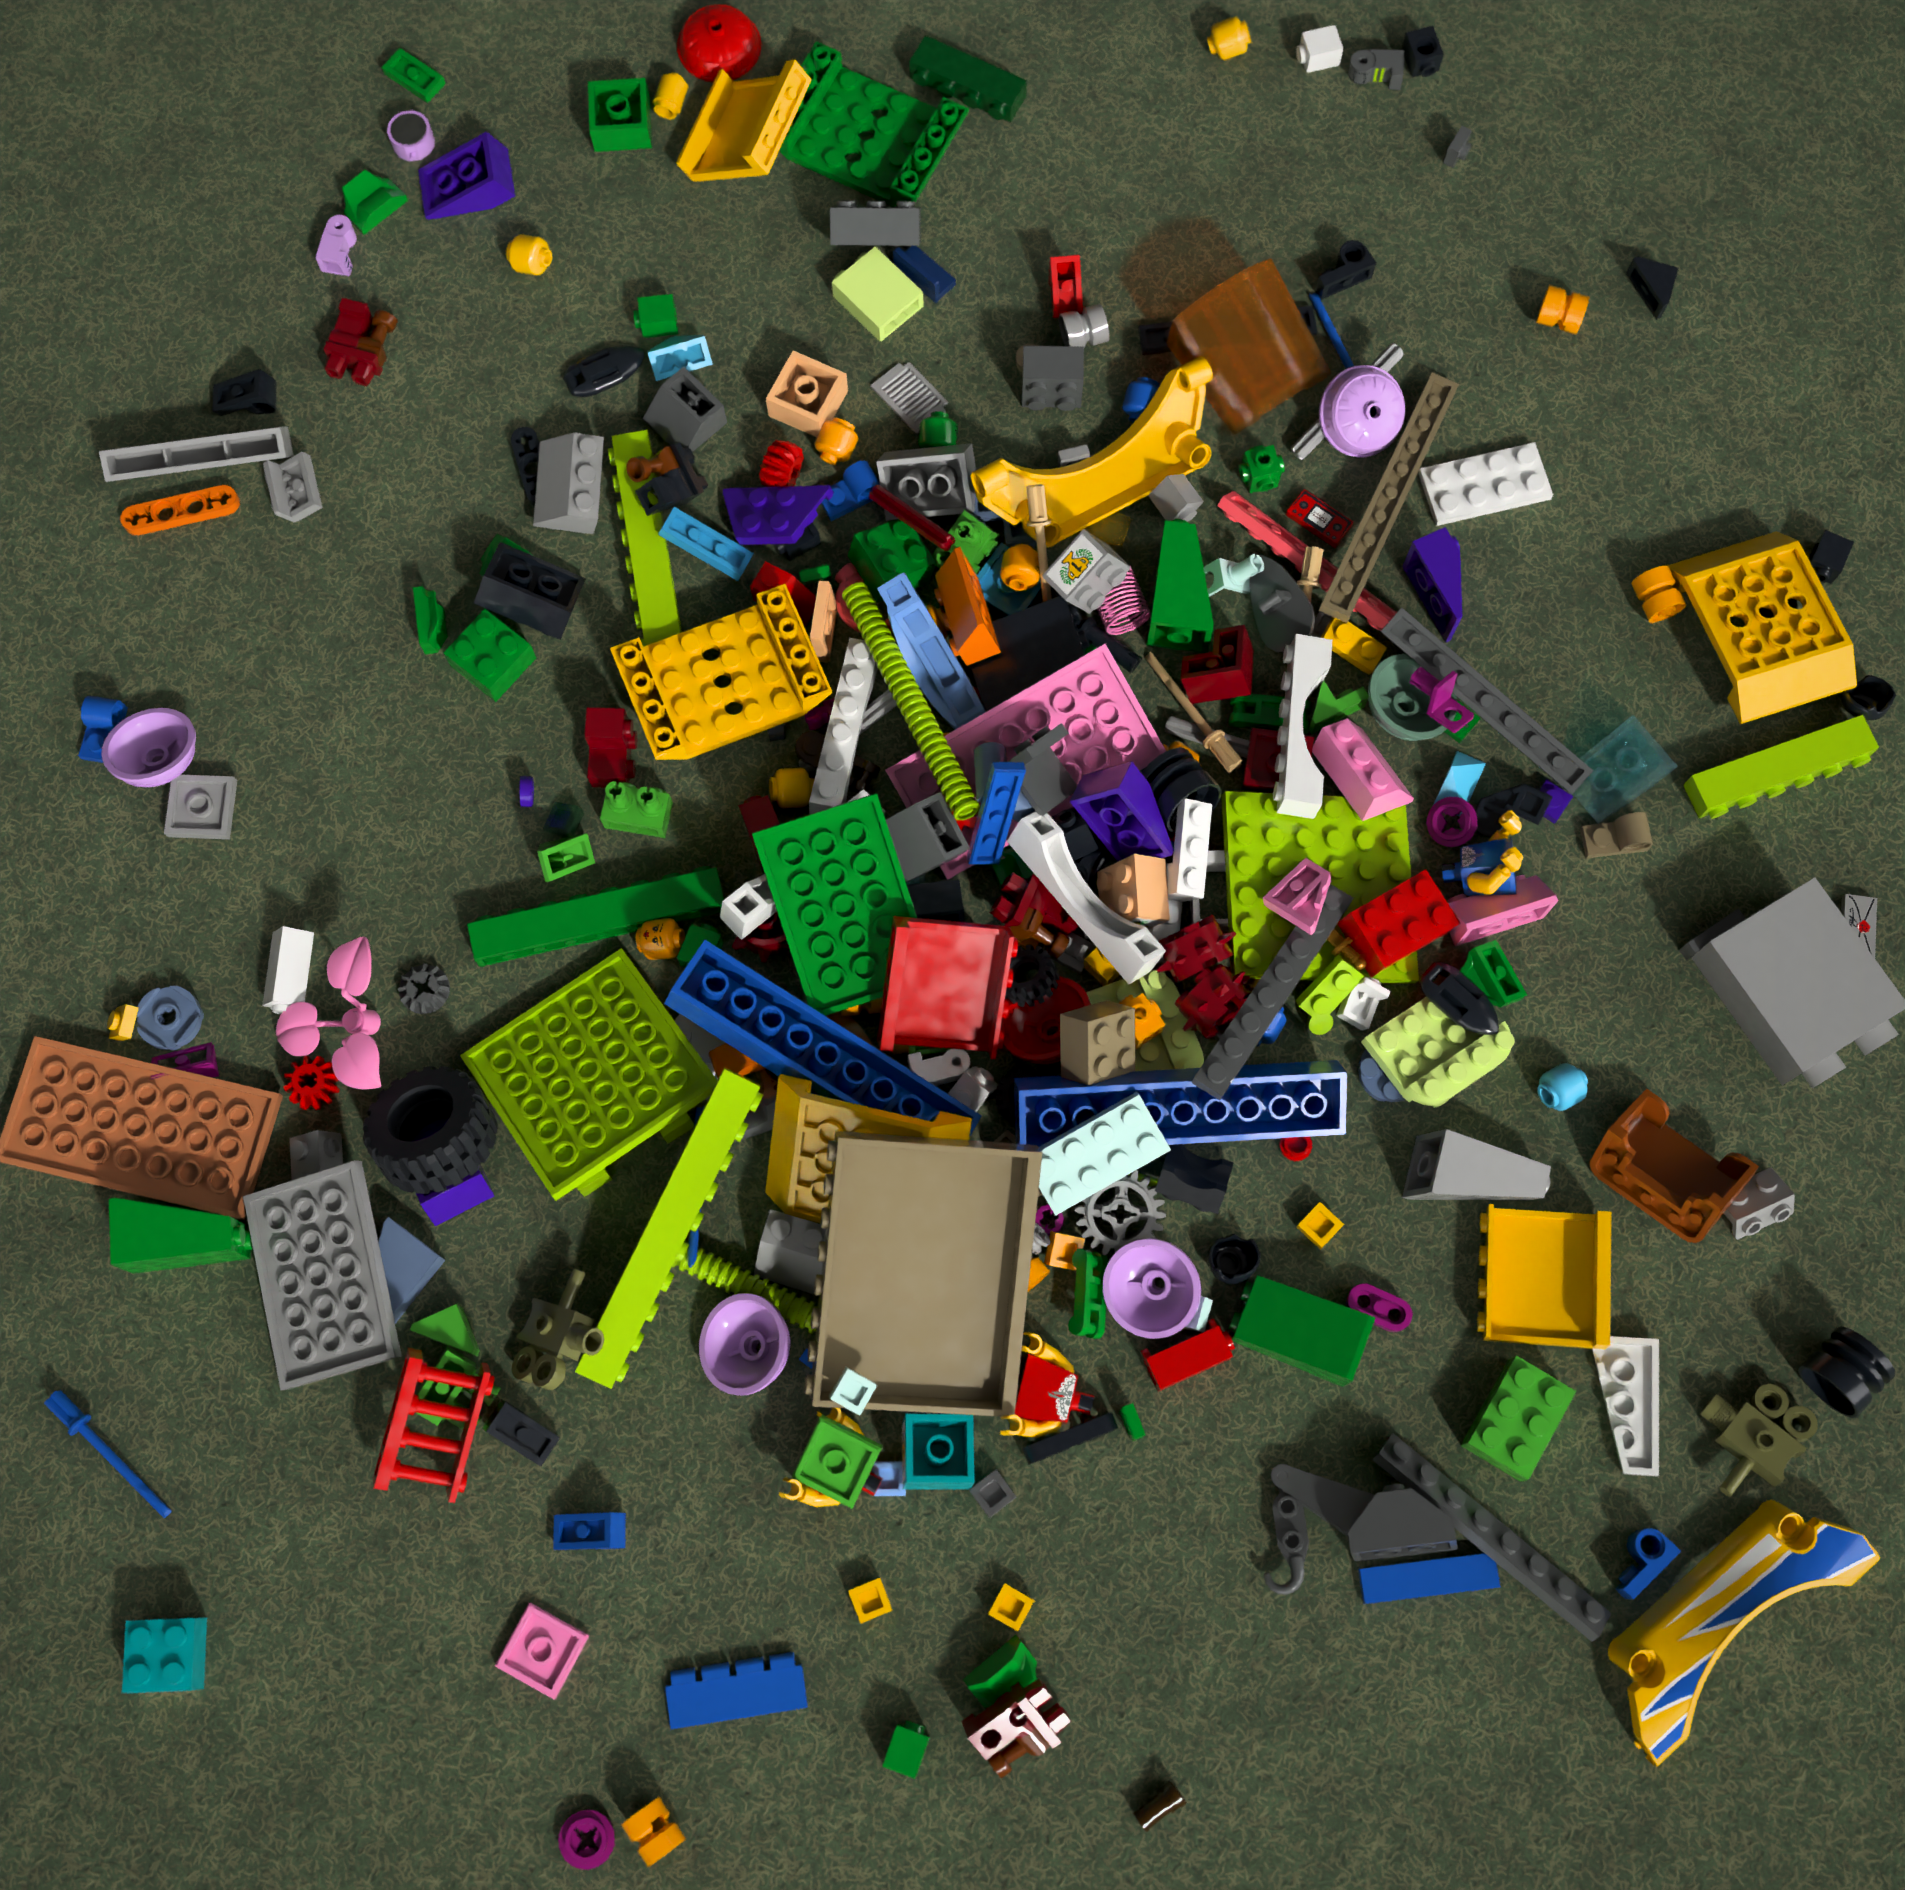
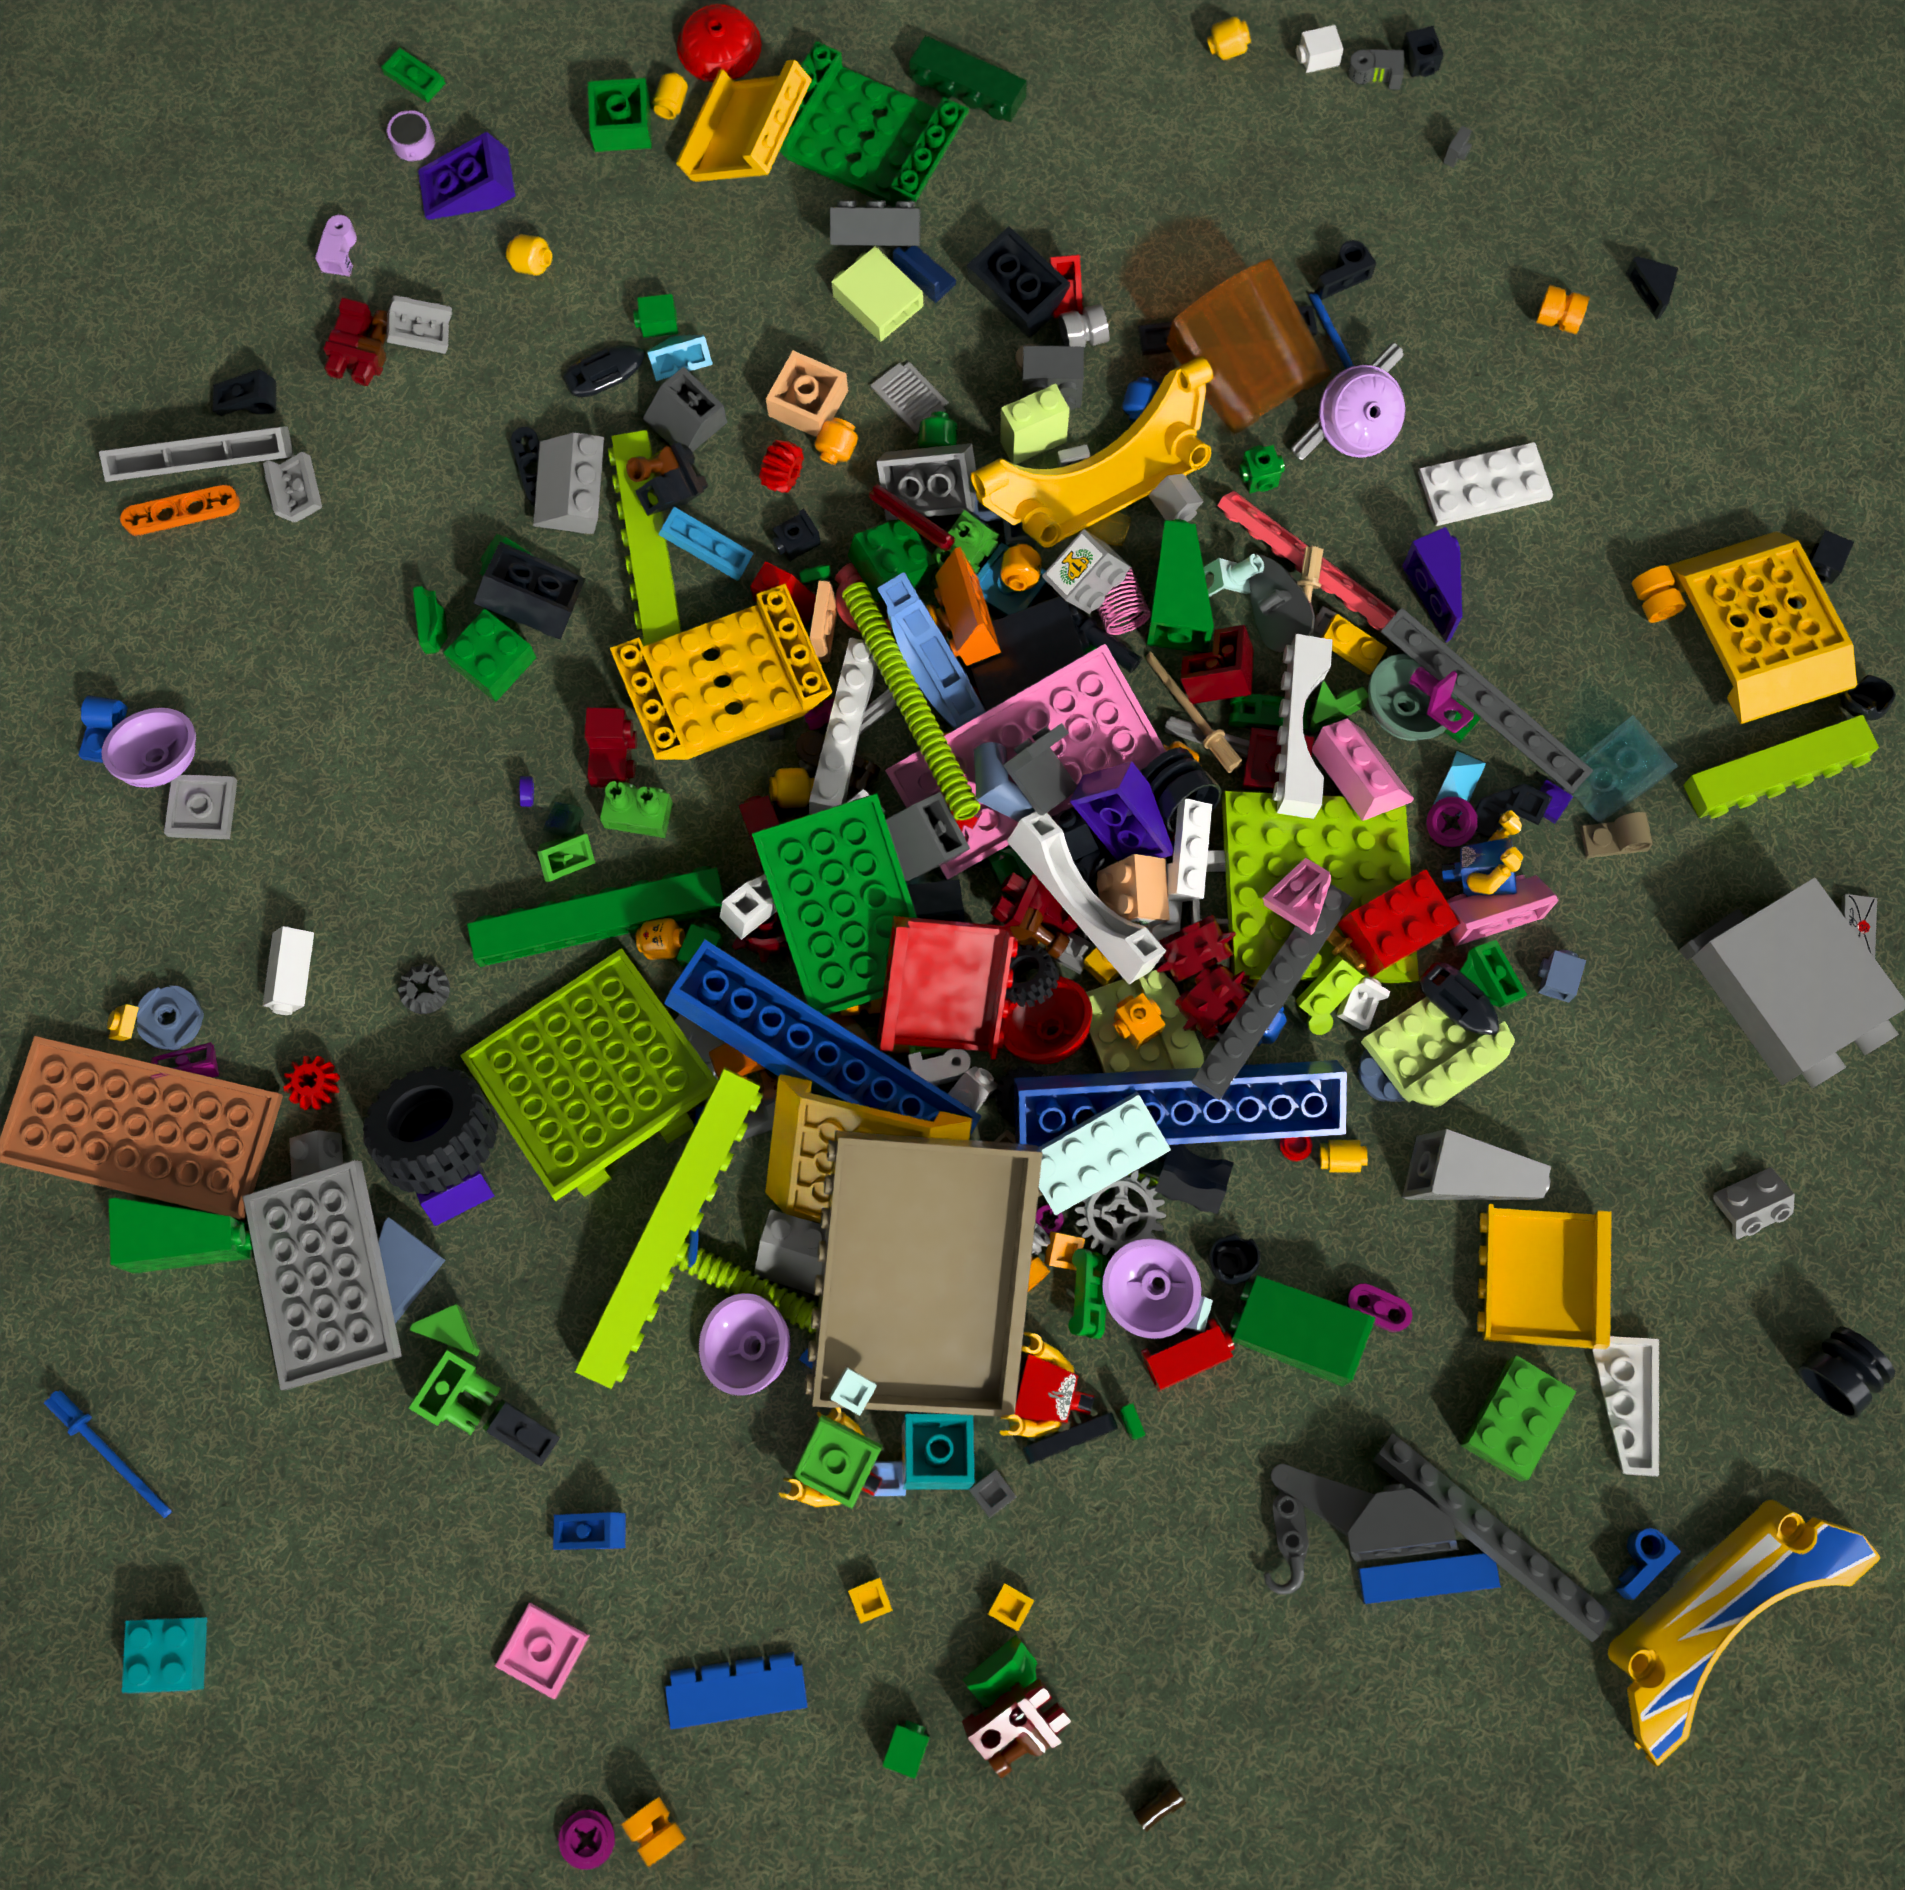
bright pink plant [276,937,381,1089] -> none
green slope [342,170,408,235] -> none
red fence [373,1348,494,1503] -> none
olive piece [512,1269,604,1391] -> none
dark purple wing [723,485,834,545] -> none
blue plate [821,460,880,521] -> none
blue tile [967,762,1026,864] -> none
tan piece [1026,484,1052,602] -> none
dark tan brick [1060,1000,1135,1086] -> none
tile [1286,489,1354,548] -> none
yellow plate [1296,1202,1344,1250] -> none
dark tan plate [1319,373,1459,623] -> none
medium azure head [1537,1063,1588,1111] -> none
dark orange windscreen [1590,1089,1759,1243] -> none
olive piece [1700,1384,1818,1497] -> none
none -> light grey bracket [386,296,452,354]
none -> black slope [966,226,1071,339]
none -> yellowish green brick [1000,384,1069,465]
none -> yellow brick [1320,1140,1368,1173]
none -> sand blue brick [1538,950,1586,1003]

